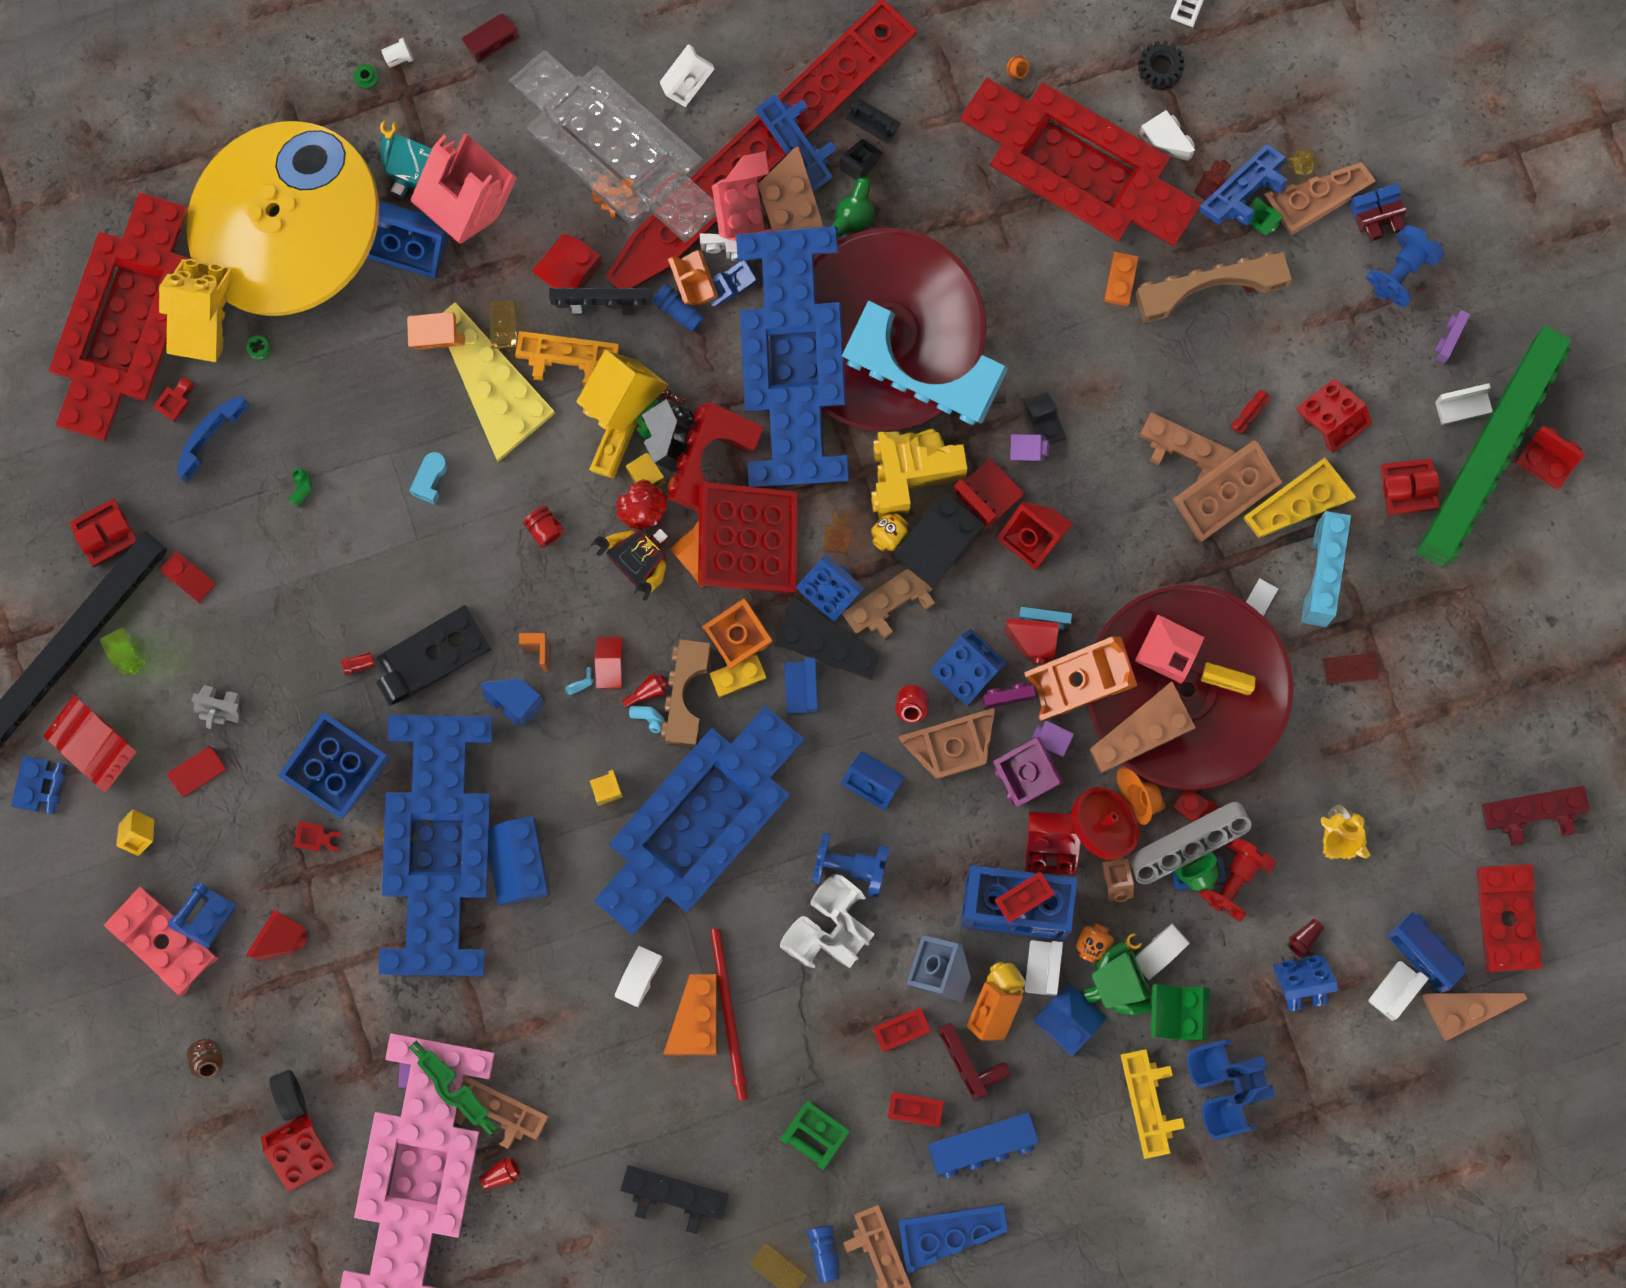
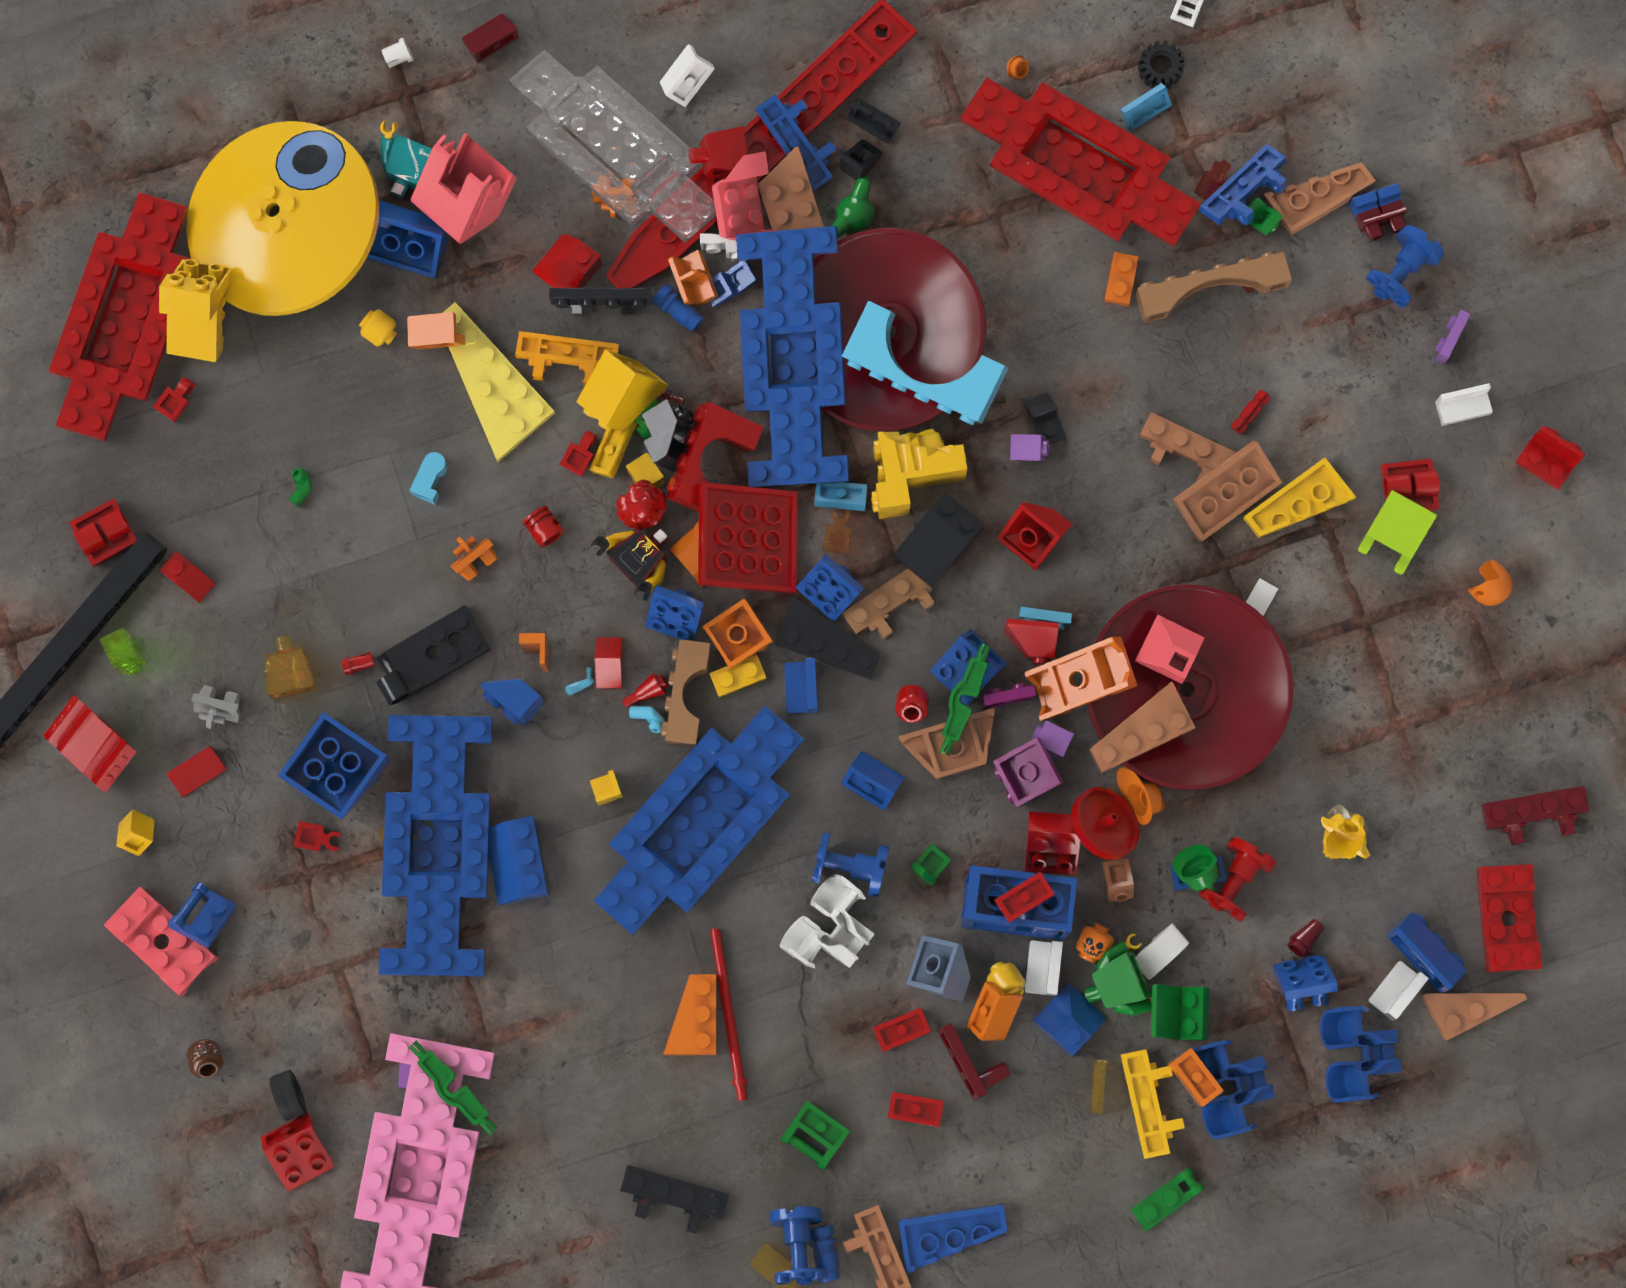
blue plate [11,756,66,815] -> none
blue slope [177,396,250,483] -> none
green bush [246,335,271,361] -> none
red slope [246,910,310,962] -> none
green plate [353,64,379,89] -> none
nougat hinge [455,1075,548,1150] -> none
red cone [479,1157,521,1190] -> none
clear yellow slope [489,300,517,349] -> none
white slope [615,946,662,1007] -> none
yellow head [871,513,909,551] -> none
blue brick [927,1112,1039,1179] -> none
red bracket [953,459,1024,529] -> none
light grey beam [1129,802,1251,884] -> none
white slope [1139,110,1195,160] -> none
red slope [1172,790,1220,823] -> none
yellow slope [1200,663,1255,695] -> none
clear yellow tile [1288,149,1315,175] -> none
red bracket [1296,379,1372,453] -> none
medium azure arch [1301,511,1351,627] -> none
clear red plate [1323,653,1379,685] -> none
green brick [1415,325,1571,567] -> none
none -> clear yellow torso [265,636,319,699]
none -> yellow head [358,309,397,347]
none -> orange hips [450,536,498,581]
none -> red plate [559,430,597,477]
none -> blue plate [645,586,705,641]
none -> red torso [688,126,748,179]
none -> blue piece [770,1206,827,1285]
none -> dark azure plate [814,482,867,511]
none -> green tile [909,843,951,886]
none -> green piece [939,643,991,756]
none -> clear yellow tile [1090,1060,1107,1115]
none -> dark azure plate [1121,83,1172,131]
none -> green plate [1130,1166,1205,1232]
none -> orange panel [1167,1048,1224,1107]
none -> blue piece [1320,1006,1402,1103]
none -> lime flag [1358,490,1437,575]
none -> orange helmet [1468,559,1513,606]

